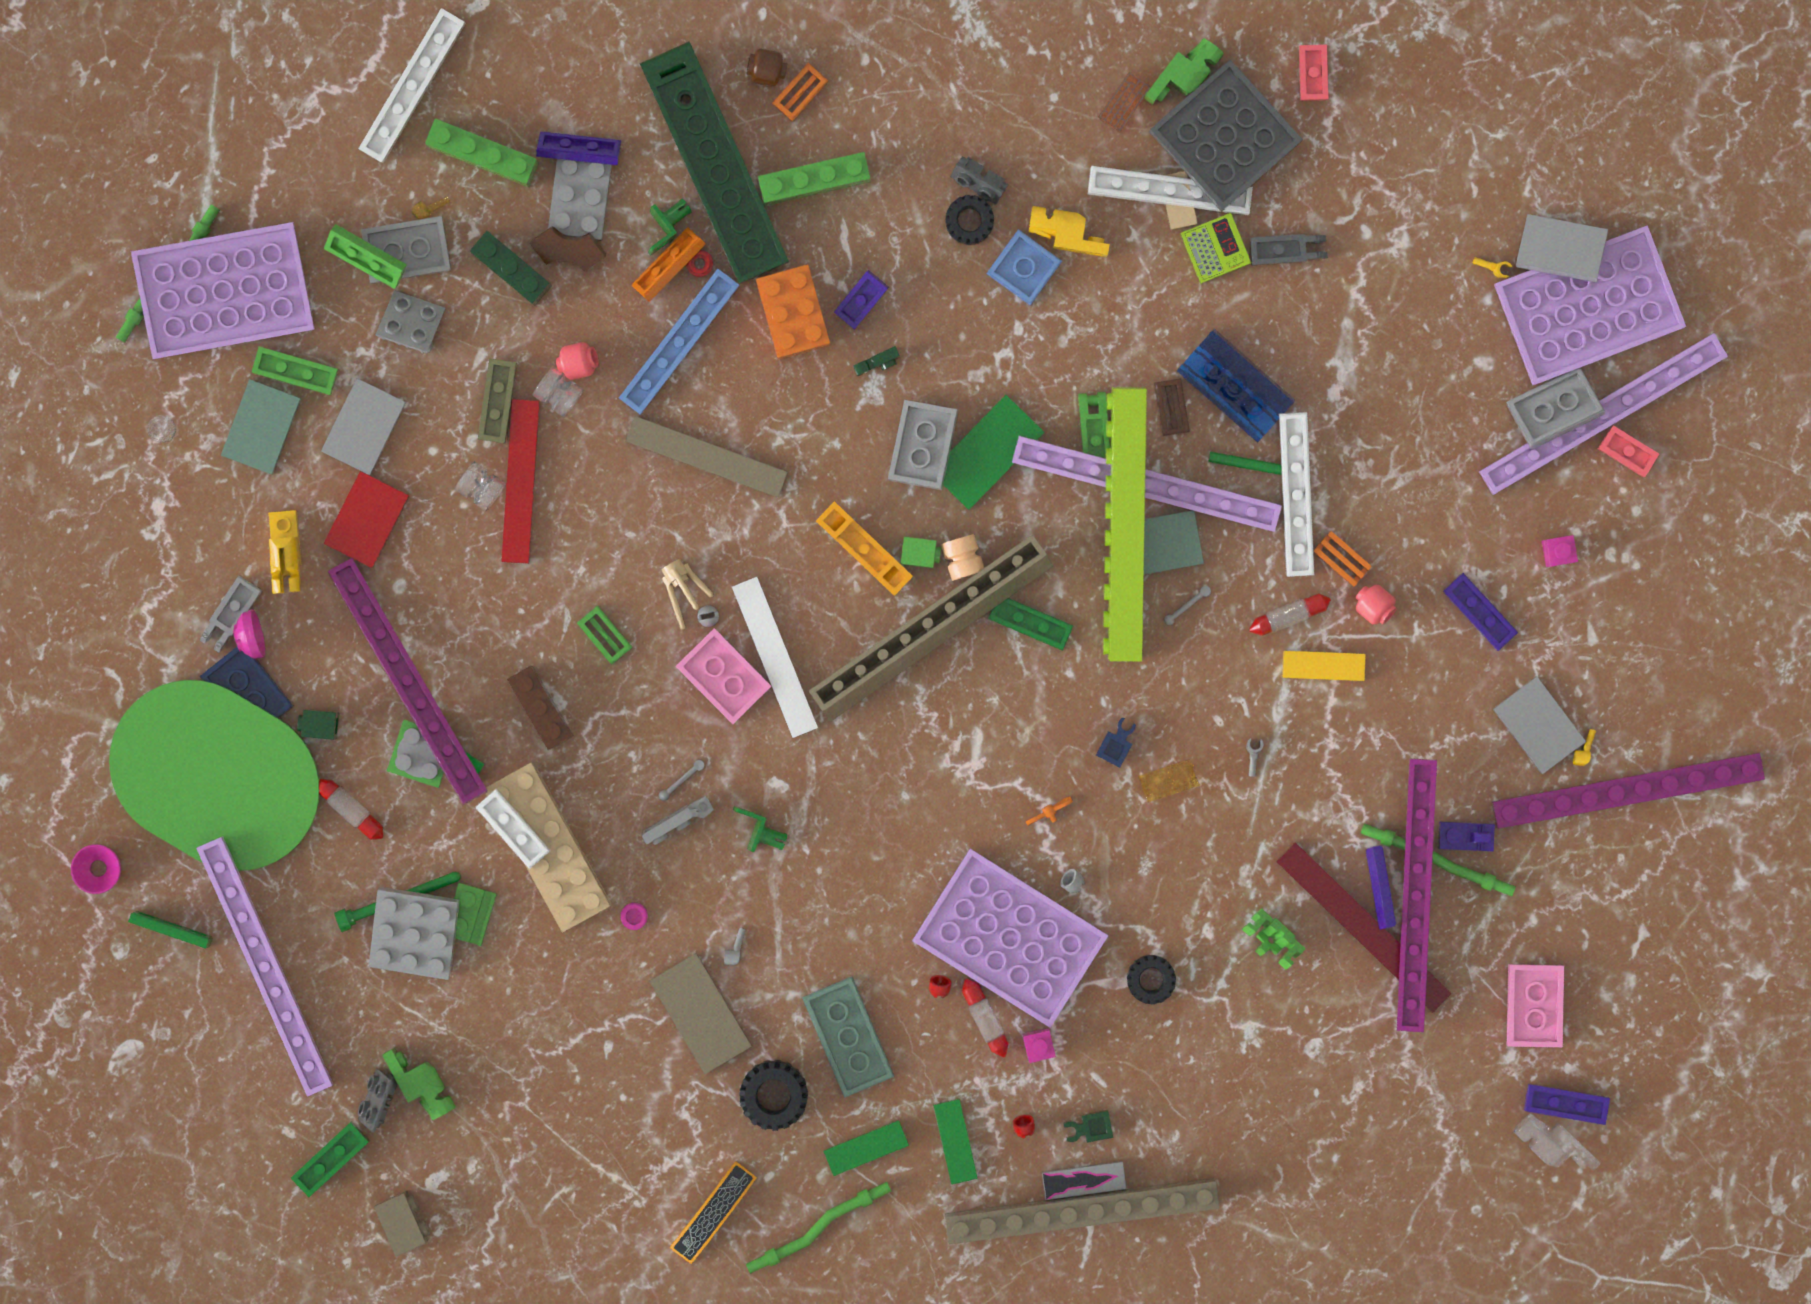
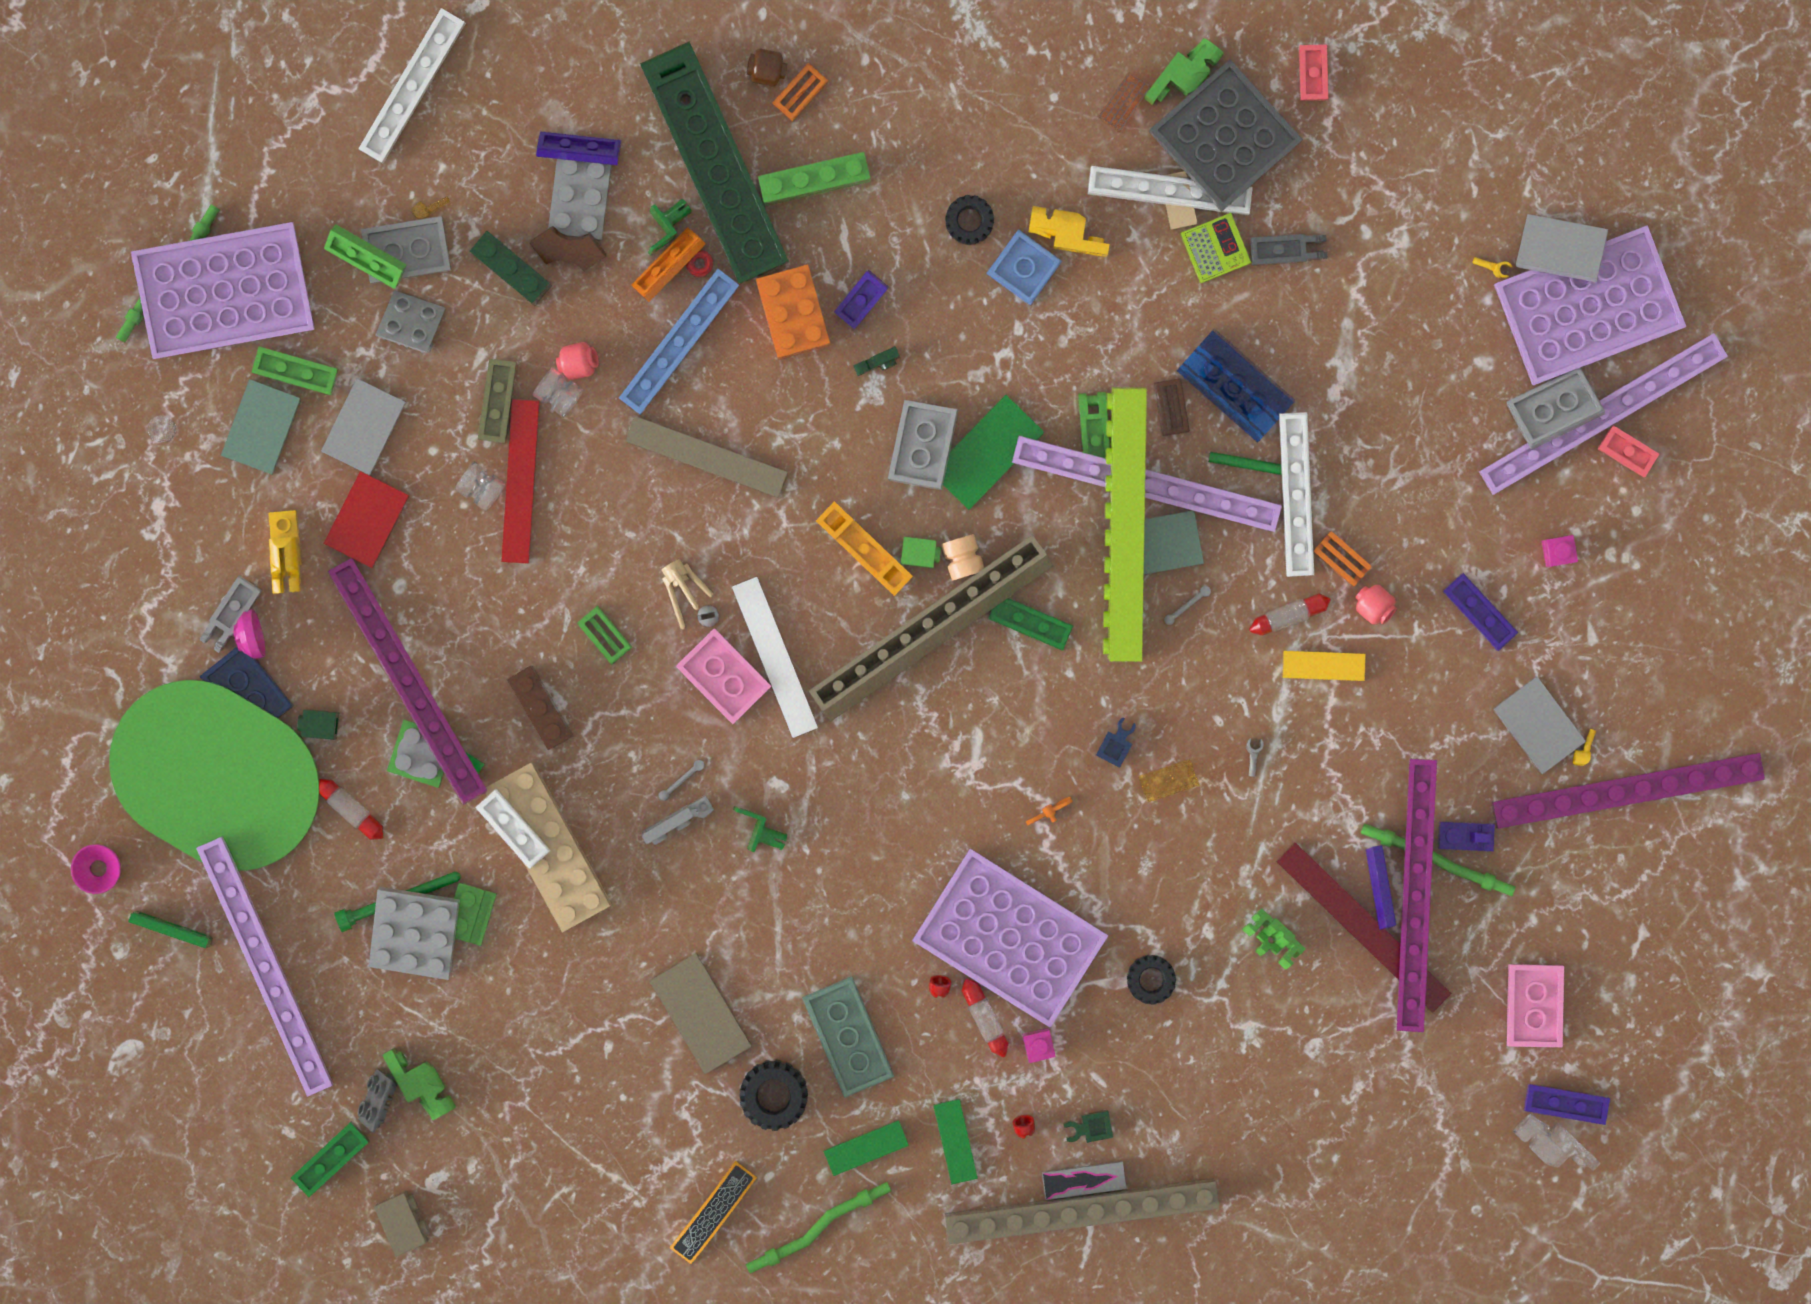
bright green brick [425,118,539,187] -> none
dark pink tile [620,902,648,930] -> none
light grey hand [724,928,746,965] -> none
dark grey hinge [950,156,1009,205] -> none
light grey hinge [1061,869,1085,893] -> none

